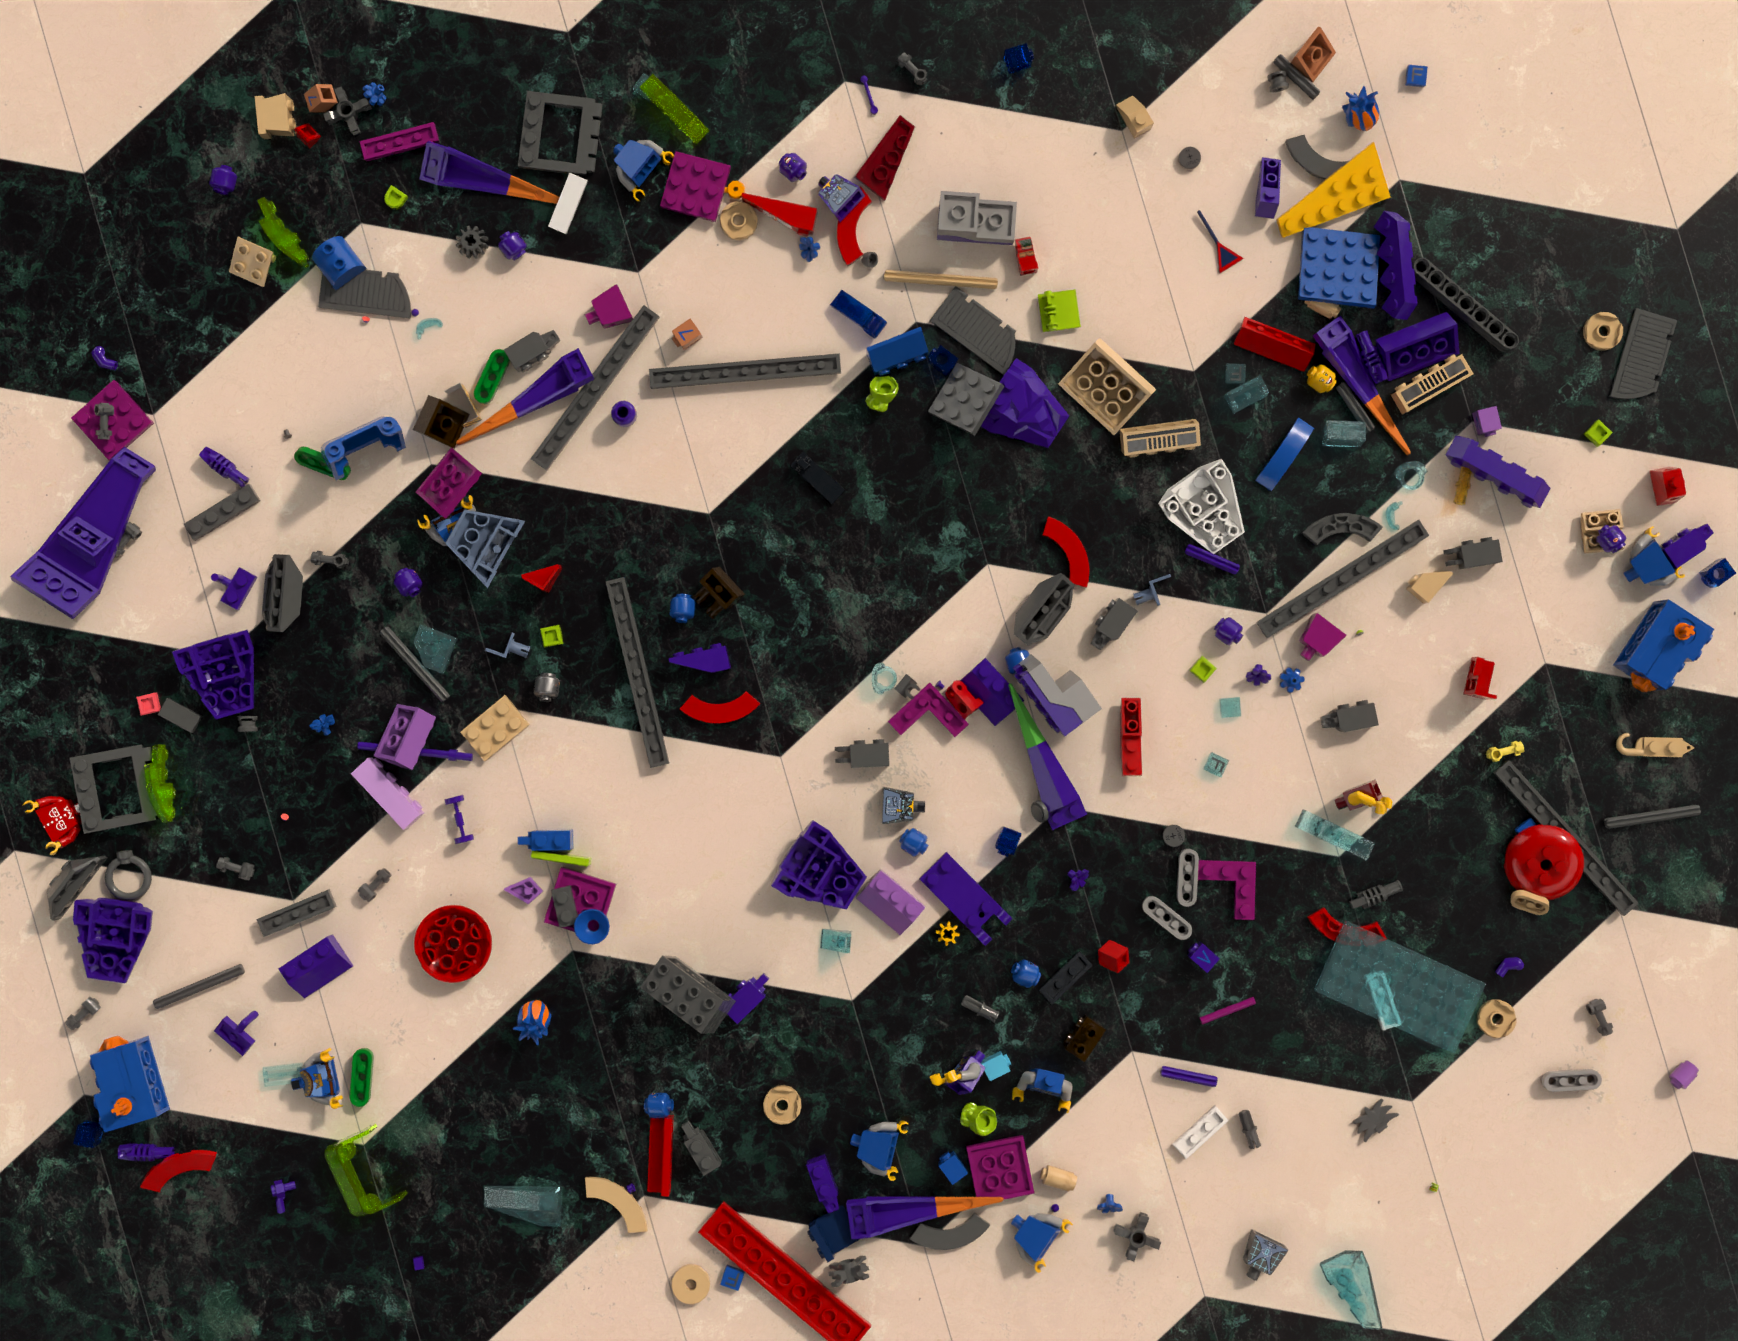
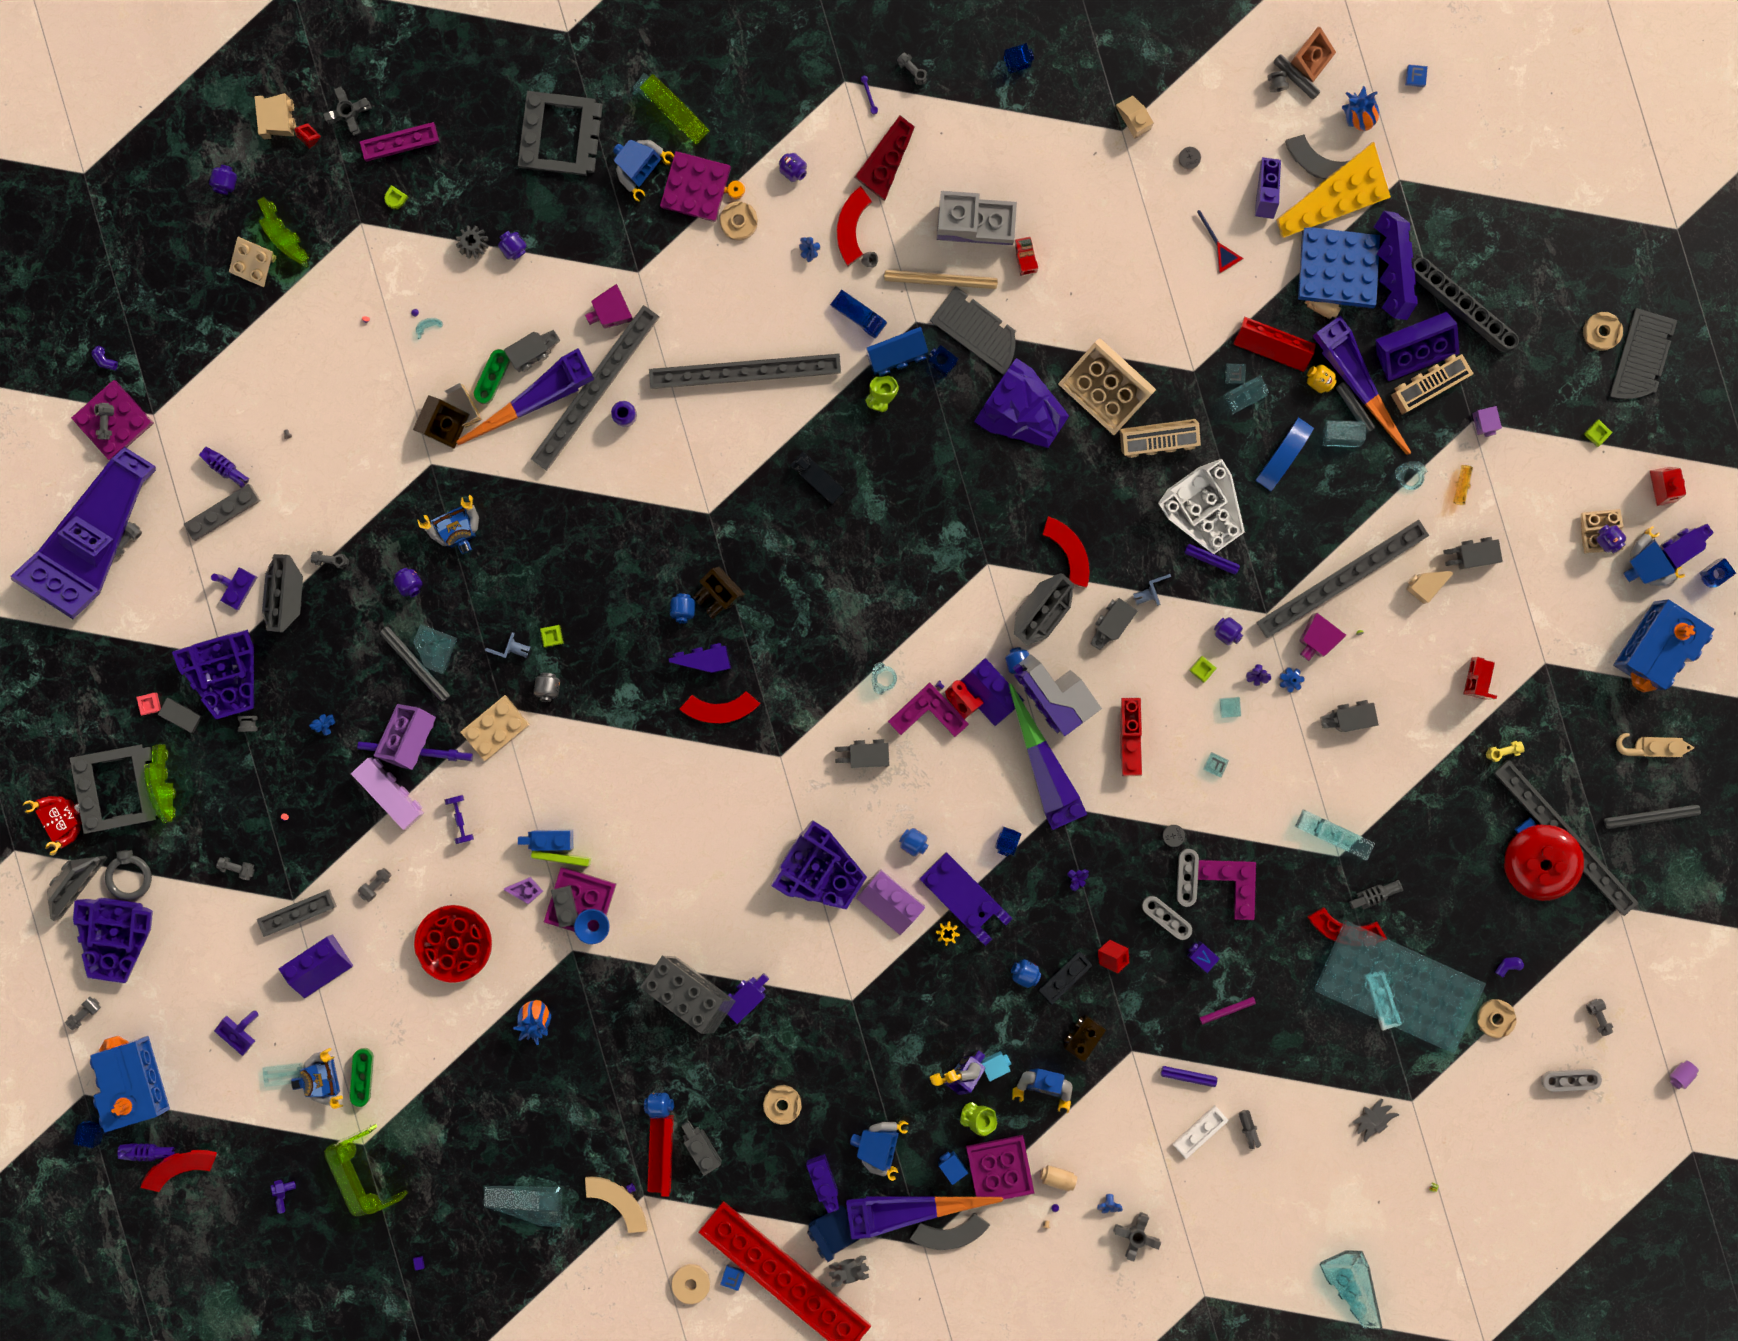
dark grey axle [153,964,245,1009] -> none
green plate [294,446,351,480] -> none
nougat brick [304,84,338,112] -> none
blue brick [312,236,367,291] -> none
dark grey piece [318,270,411,319] -> none
blue windscreen [321,416,406,481] -> none
blue plant [363,82,386,106] -> none
magenta plate [416,447,482,519] -> none
dark purple plate [419,141,560,204] -> none
sand blue wedge [445,509,525,588] -> none
red slope [521,564,562,593] -> none
white tile [548,173,588,234] -> none
dark grey plate [605,577,670,768] -> none
nougat brick [672,318,703,350] -> none
red slope [741,193,818,237] -> none
torso [818,174,865,222] -> none
clear light blue slope [820,929,852,953] -> none
torso [882,787,925,824] -> none
dark grey tile [895,674,920,699] -> none
dark grey plate [928,363,1004,436] -> none
dark grey axle [961,995,999,1023] -> none
blue torso [1011,1213,1073,1273] -> none
dark grey piece [1031,800,1049,823] -> none
lime hinge [1038,289,1081,332] -> none
dark grey torso [1243,1229,1288,1281] -> none
dark grey tile [1301,513,1383,546] -> none
torso [1335,779,1392,814] -> none
dark purple hinge [1355,330,1388,384] -> none
clear light blue piece [1386,501,1403,530] -> none
dark purple brick [1446,435,1551,508] -> none
tan plate [1511,890,1549,915] -> none

